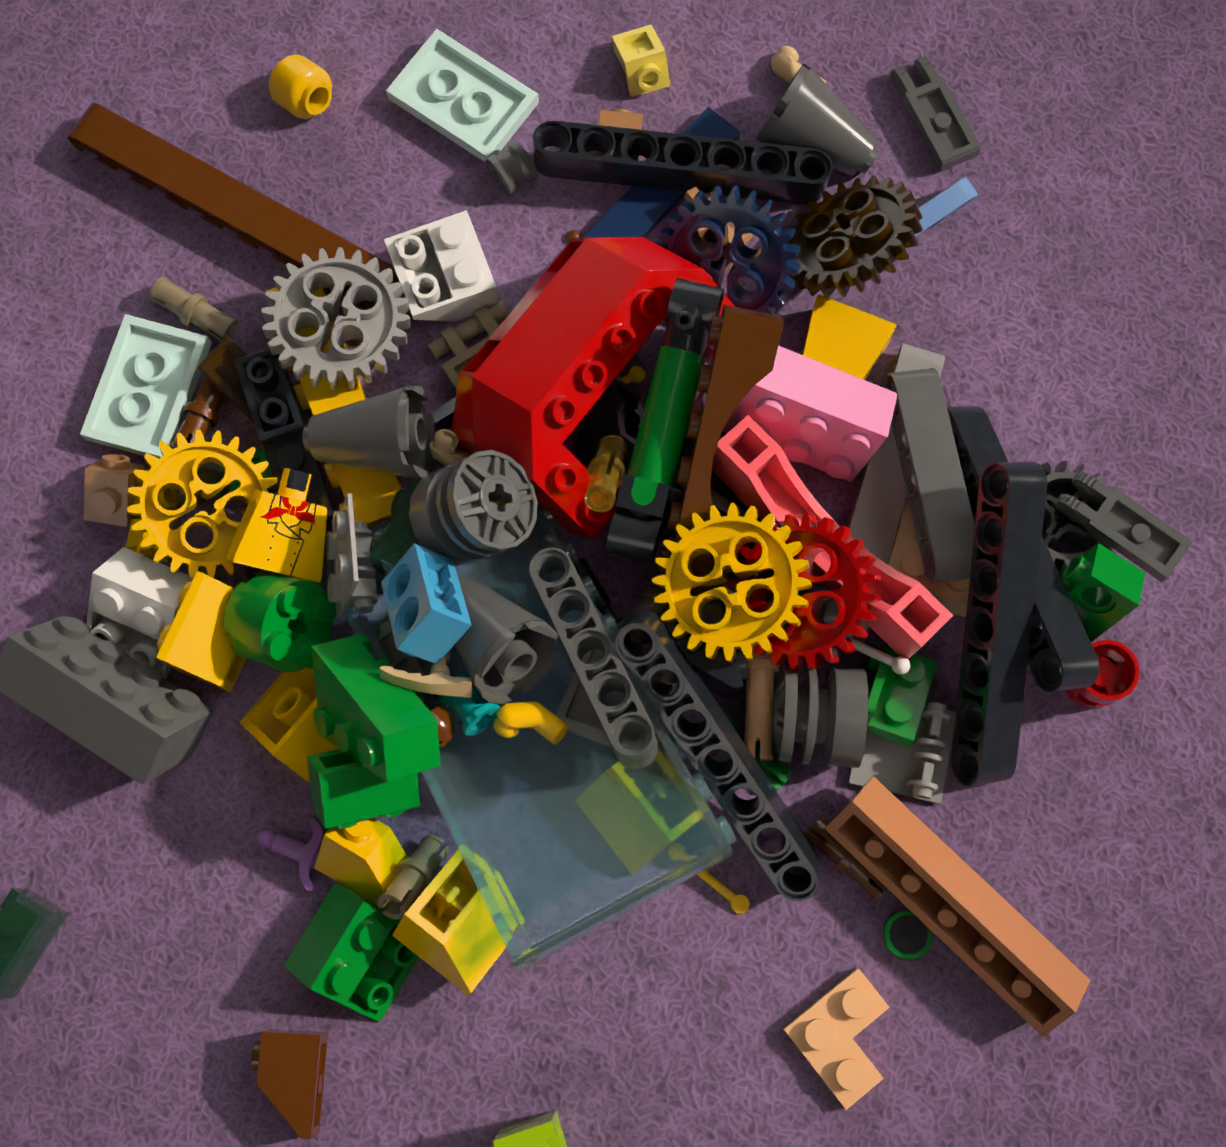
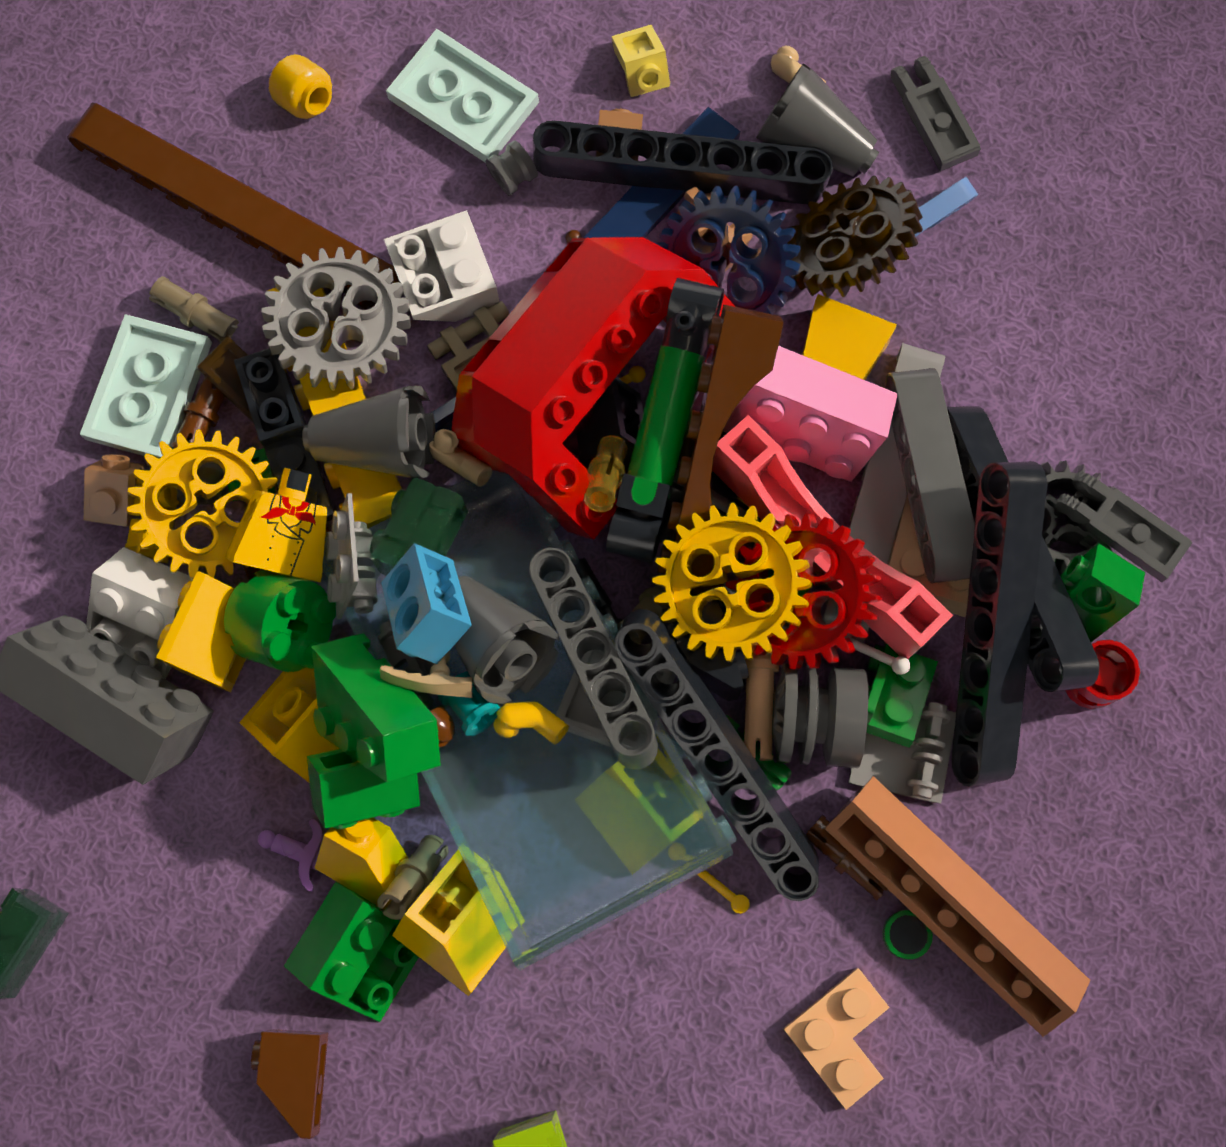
dark grey wheel [409,450,538,566] -> none

